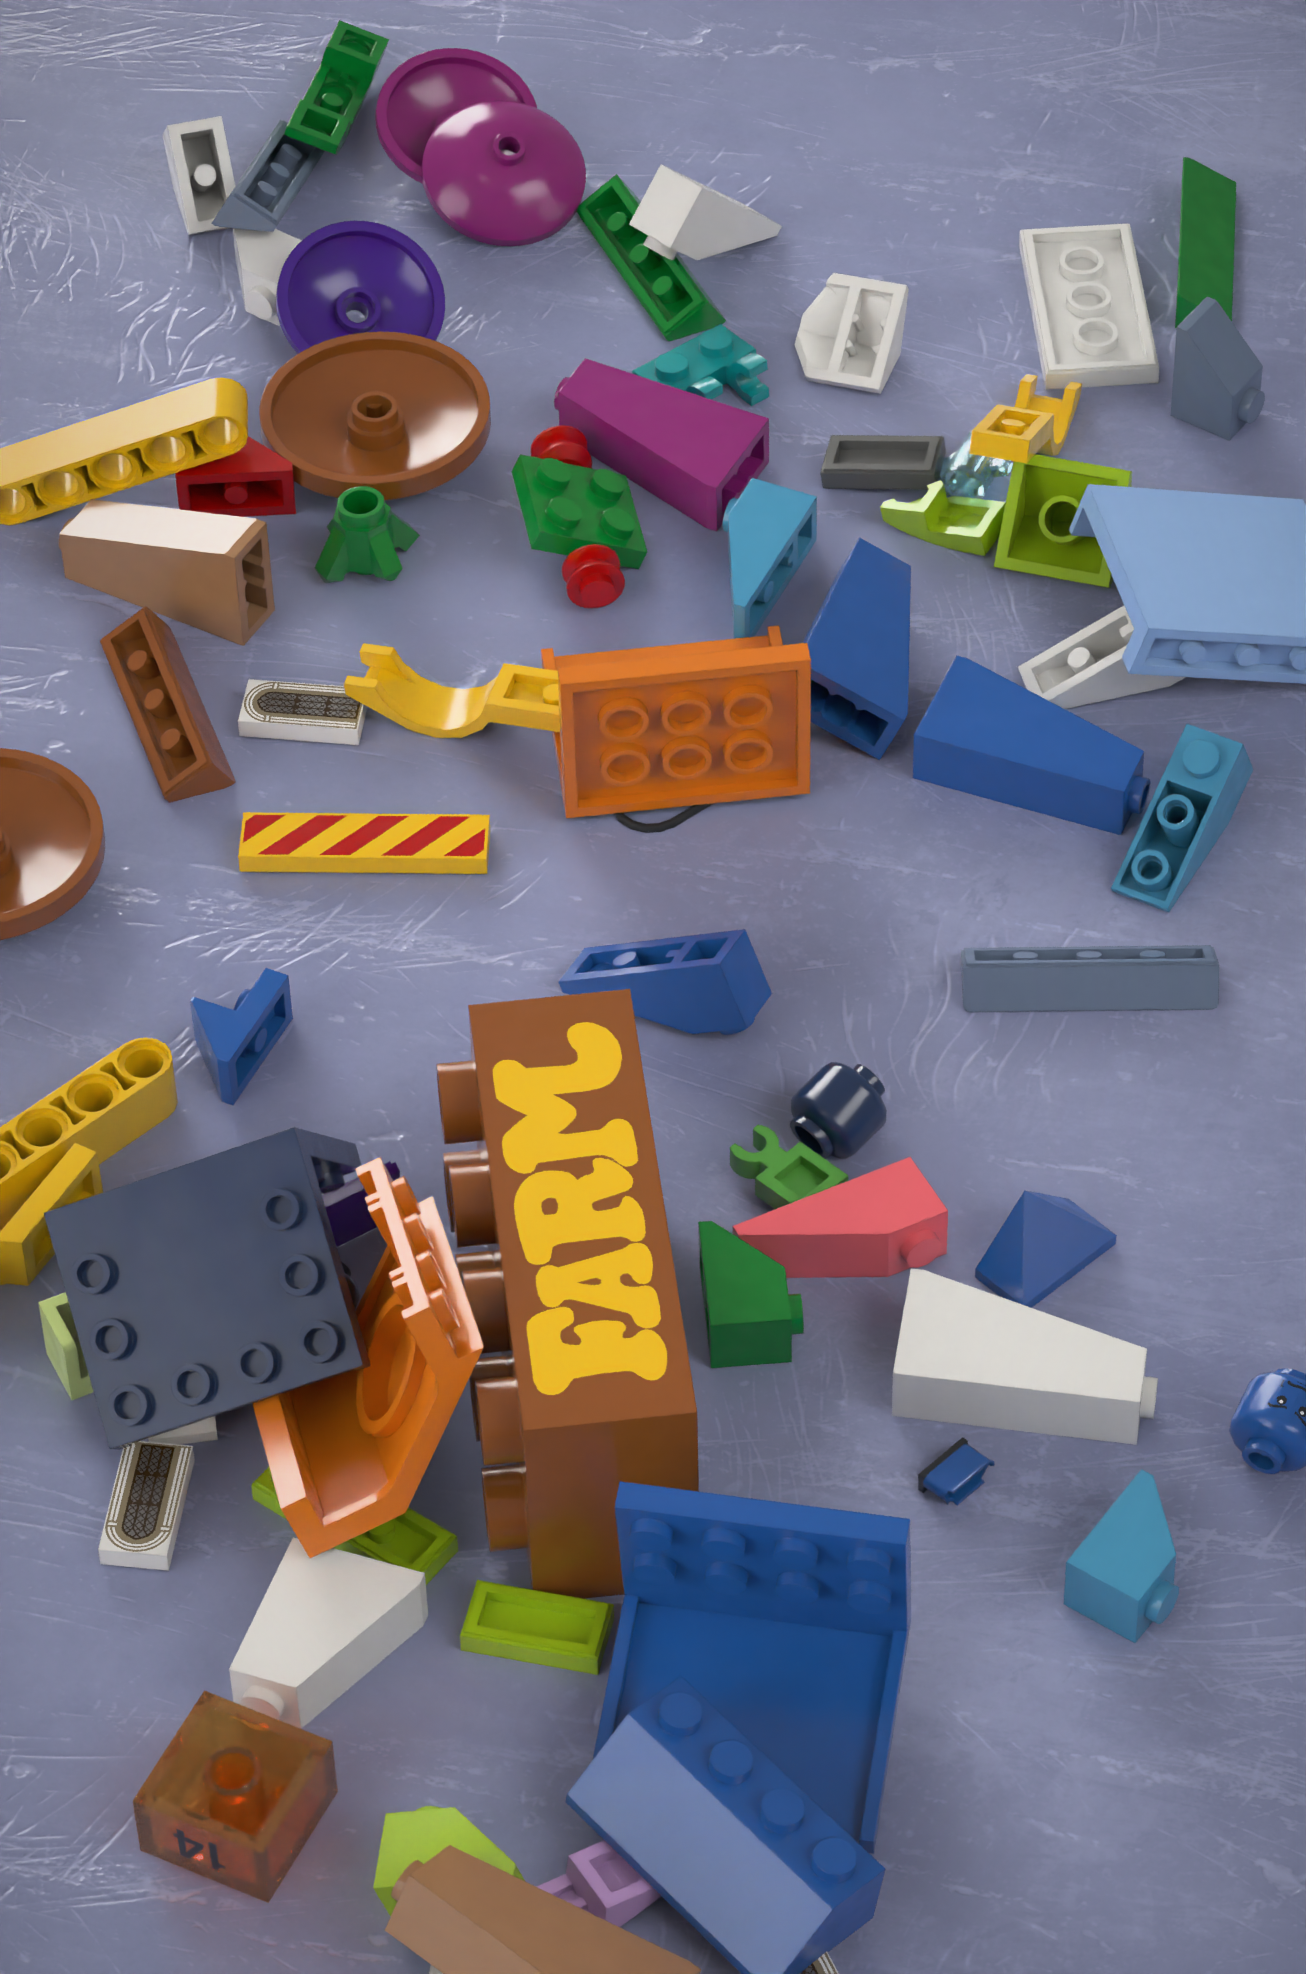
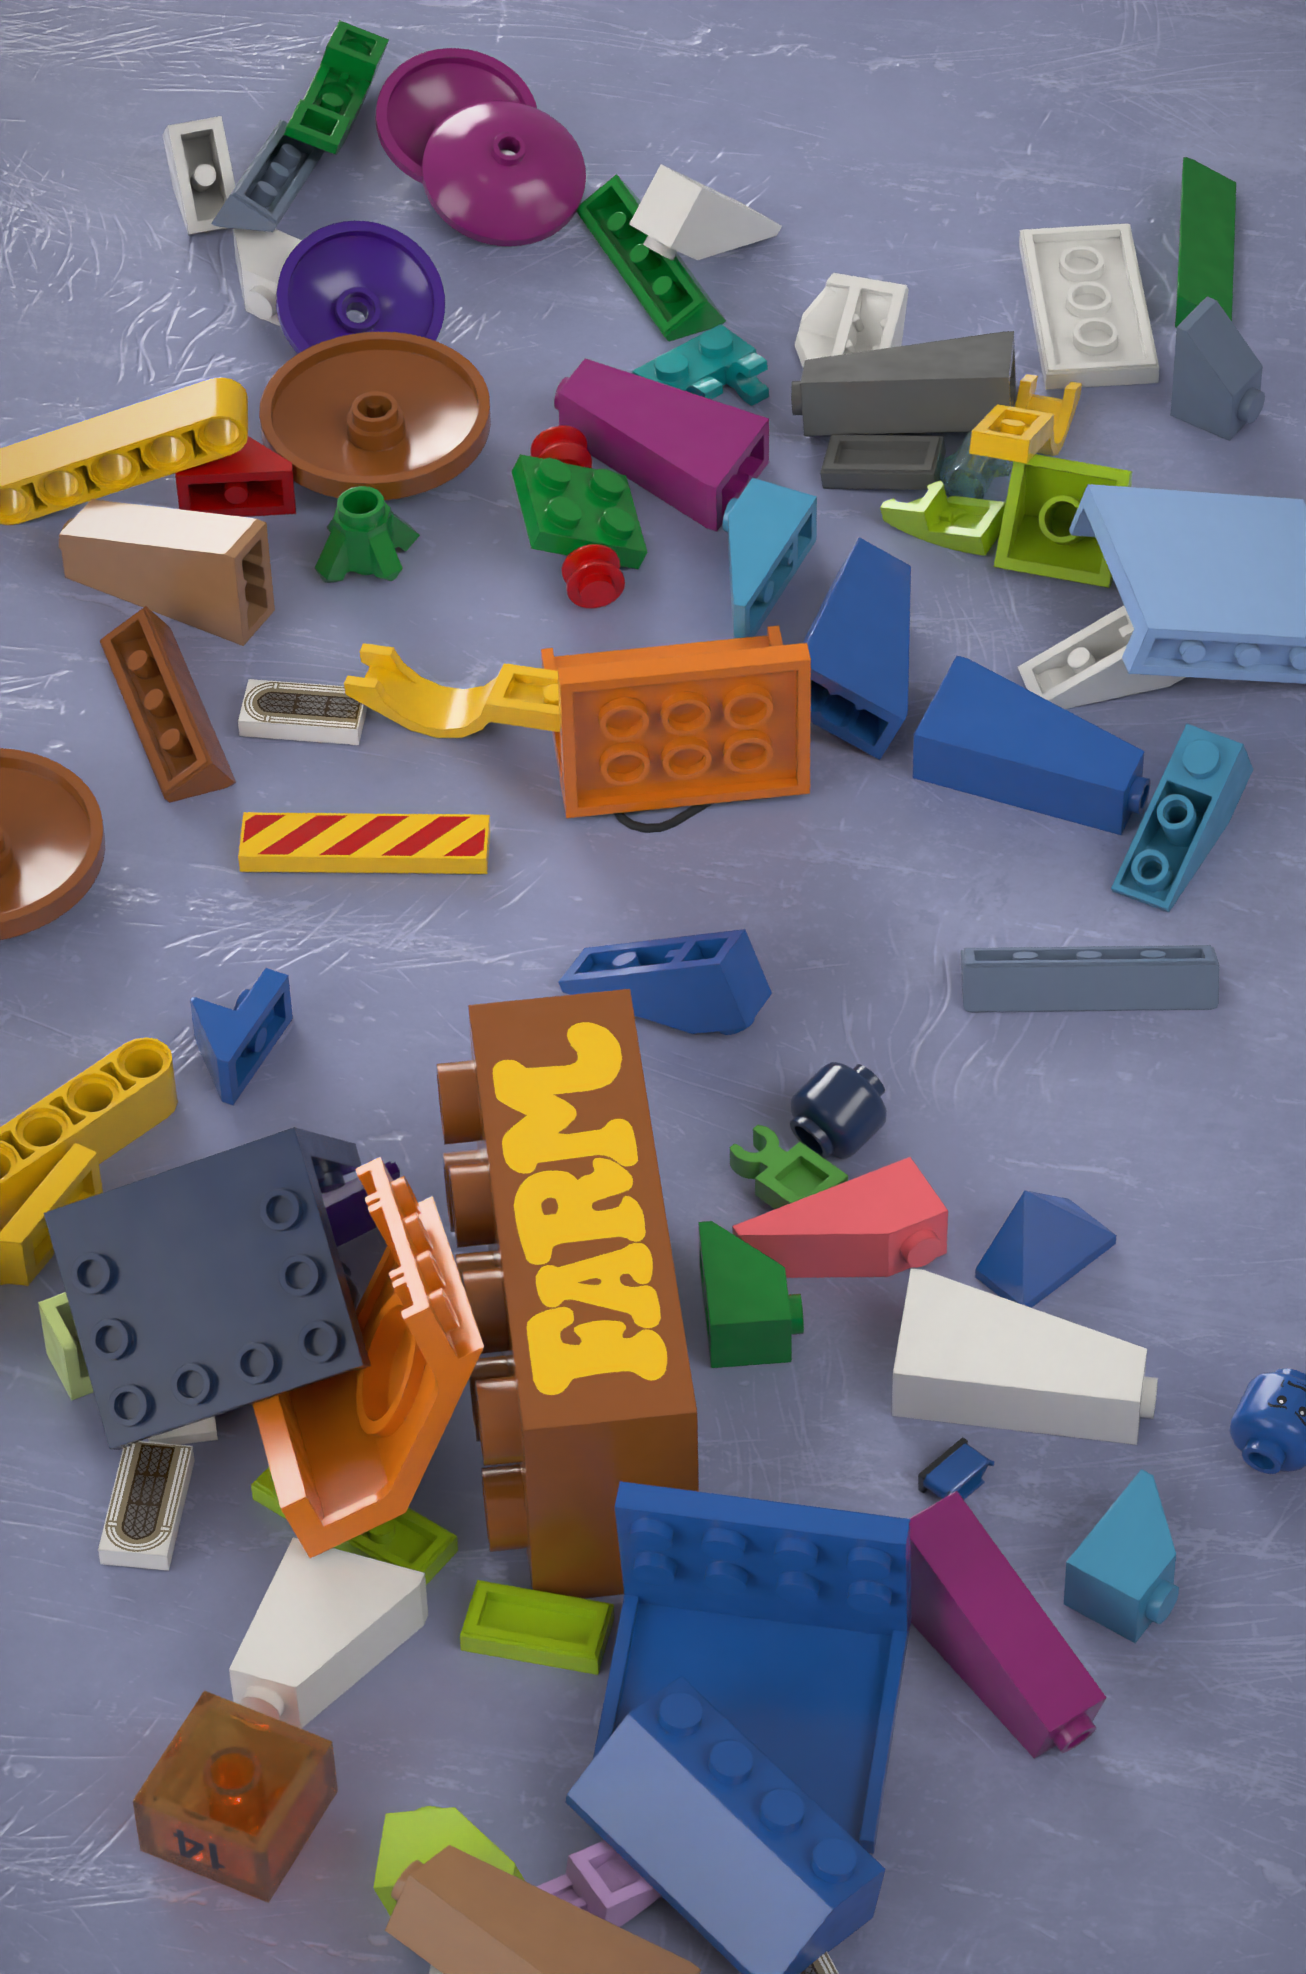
none -> dark grey slope [791,331,1016,436]
none -> magenta slope [909,1491,1107,1759]

